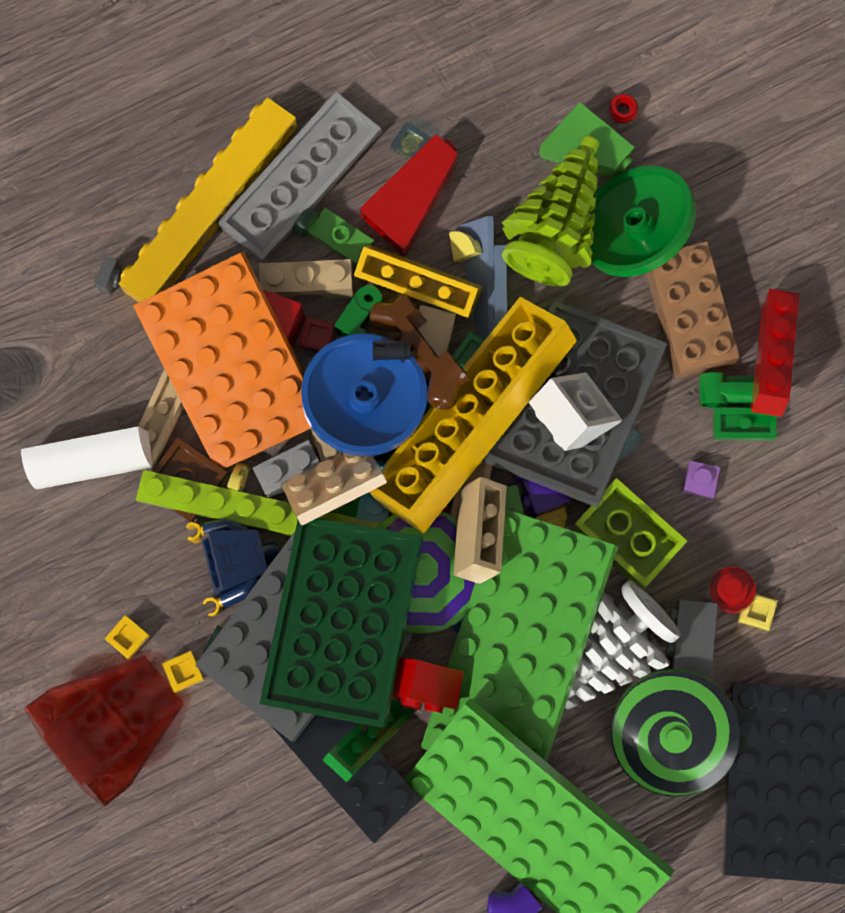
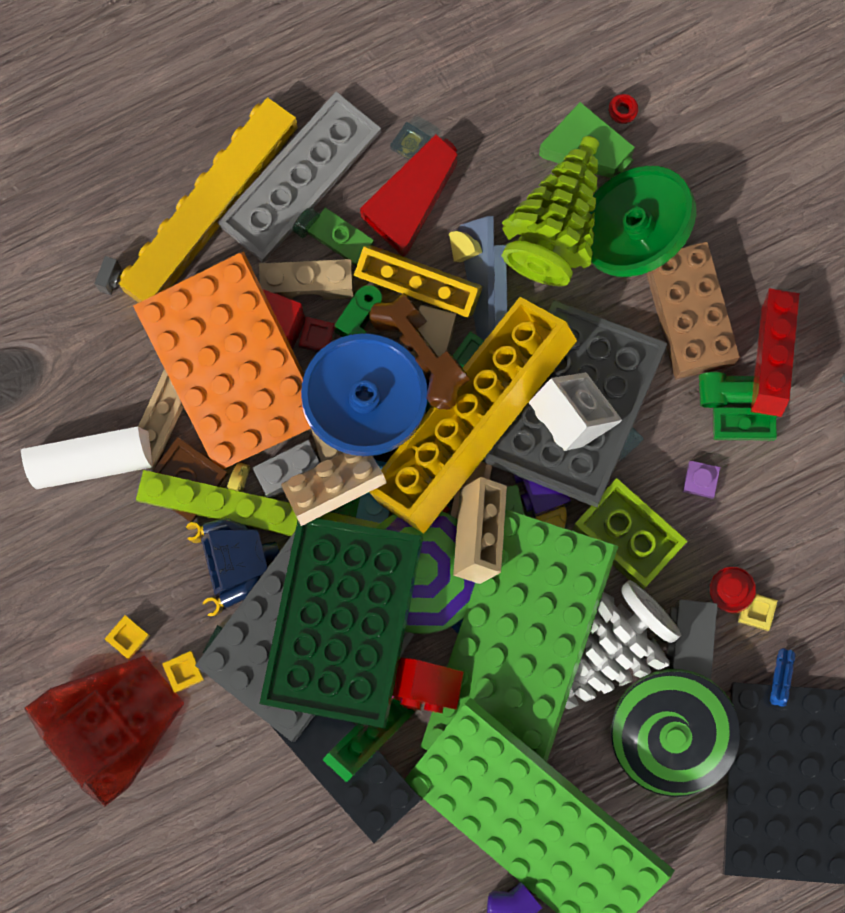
black pin [372,338,411,363] -> none
none -> blue axle [770,648,796,707]

